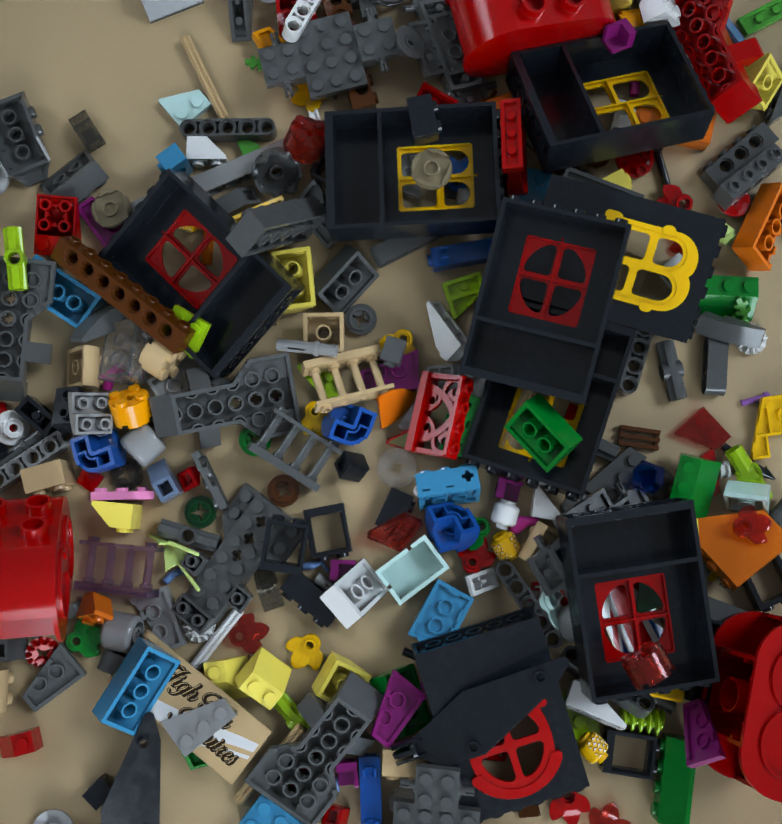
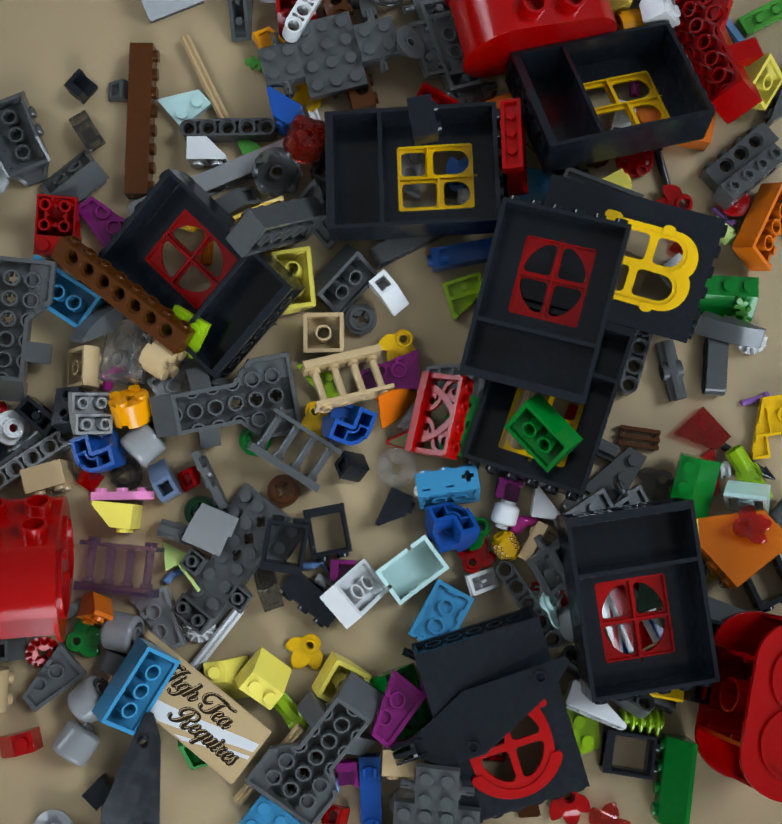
lime piece [3,226,29,291] -> none
dark tan tile [91,189,132,229] -> none
yellowish green piece [147,533,199,556] -> none
dark azure brick [155,143,194,175] -> none
light grey wing [161,698,238,757] -> none
clear red plate [229,613,270,654] -> none
light grey pin [276,338,339,357] -> none
clear red wing [367,512,423,552] -> none
dark grey brick [380,335,407,369] -> none
dark tan tile [411,148,452,190] -> none
white slope [426,301,467,361] -> none
yellow head [577,731,608,764] -> none
magenta panel [601,18,637,54] -> none
clear red brick [621,641,676,690] -> none
clear blue panel [631,460,665,494] -> none
magenta wing [683,699,726,769] -> none
none -> light grey head [52,720,100,766]
none -> black panel [64,69,98,105]
none -> light grey head [67,675,108,723]
none -> dark grey slope [108,79,128,102]
none -> reddish brown brick [124,43,160,200]
none -> light grey slope [182,503,239,556]
none -> blue slope [266,85,305,138]
none -> white slope [368,269,409,317]
none -> medium lavender piece [710,206,737,228]

